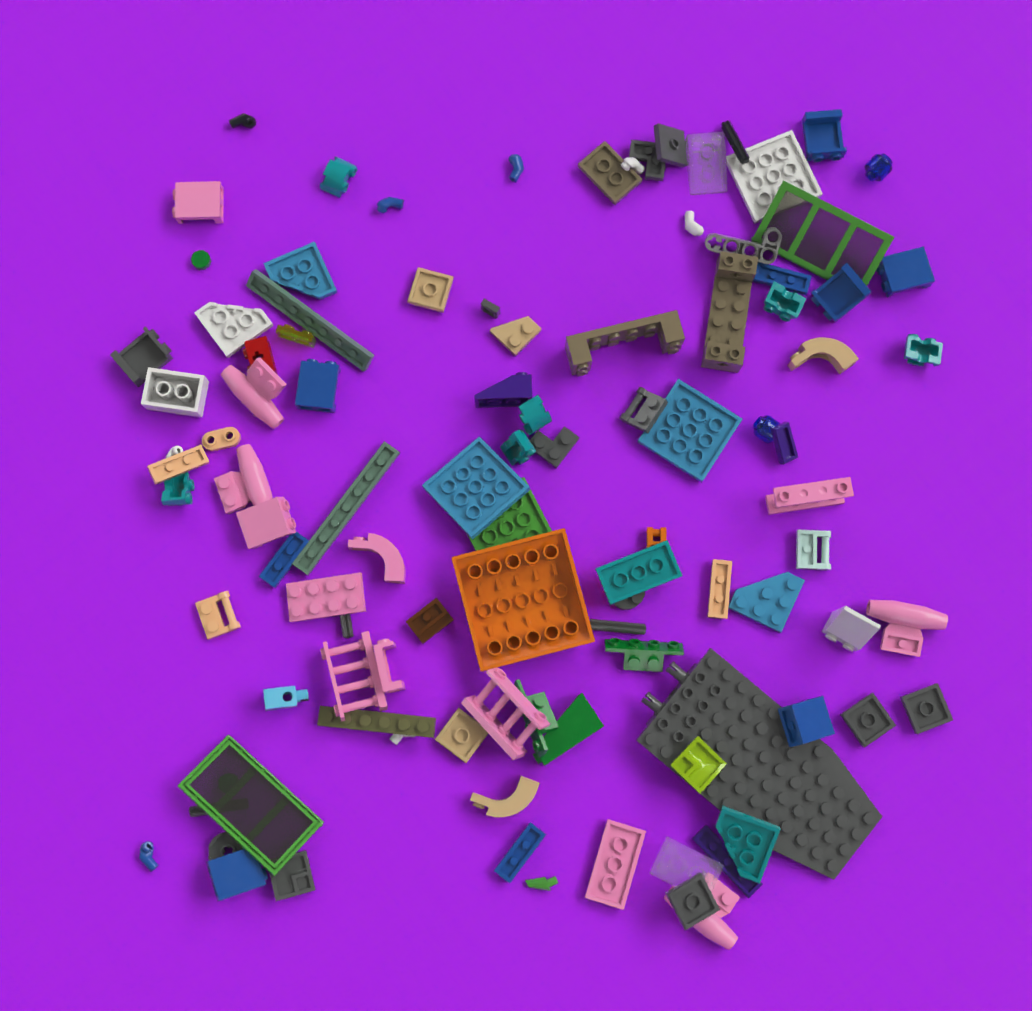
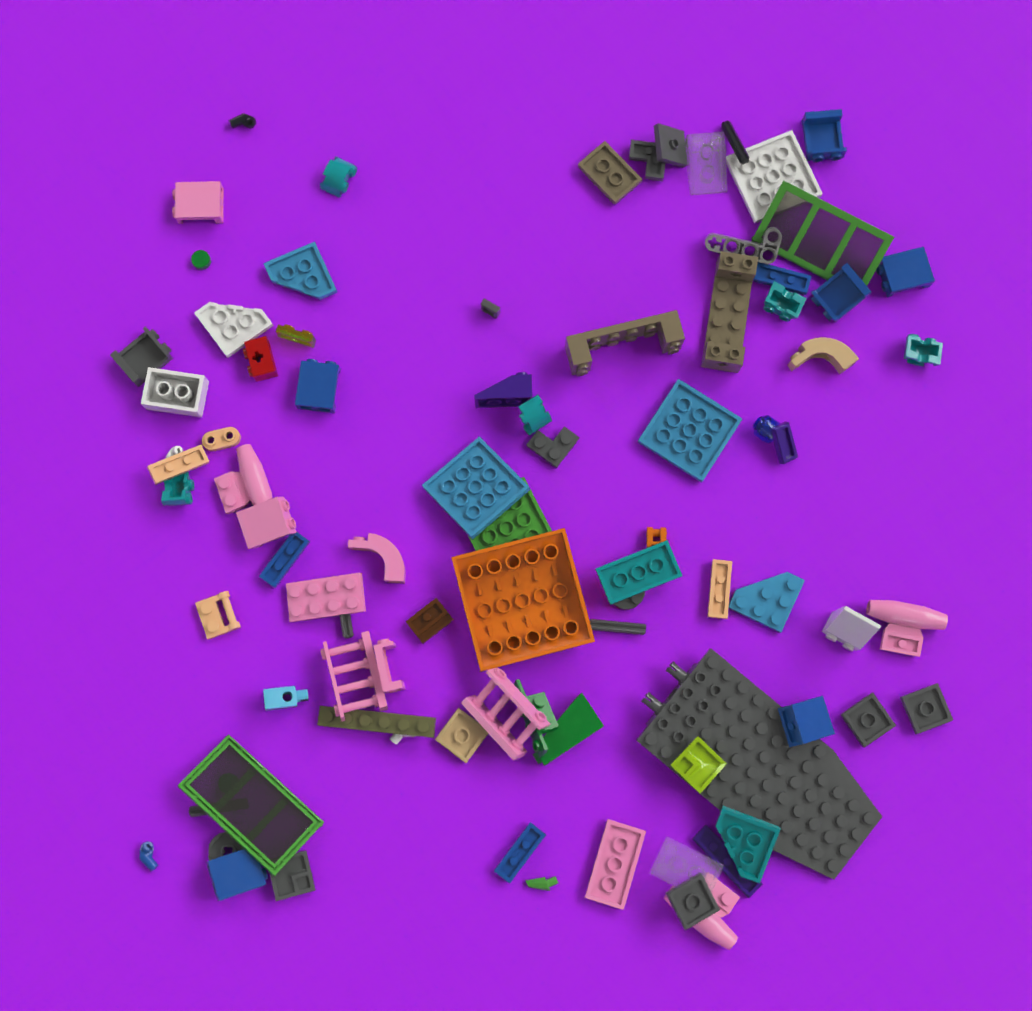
bright pink plate [221,358,287,429] -> none
sand green plate [246,269,375,372] -> none
sand green plate [292,441,400,576] -> none
blue arm [377,197,404,213] -> none
tan plate [407,267,454,313] -> none
tan arch [470,776,540,817] -> none
tan wing [490,316,542,356] -> none
teal cylinder [500,430,537,466] -> none
blue arm [509,154,524,182] -> none
green bracket [605,638,684,672] -> none
dark grey plate [619,387,668,433] -> none
white arm [621,157,645,175] -> none
white arm [685,211,704,236] -> none
bright pink fence [765,477,854,515] -> none
light aqua plate [796,530,831,570] -> none
clear blue head [864,153,893,182] -> none

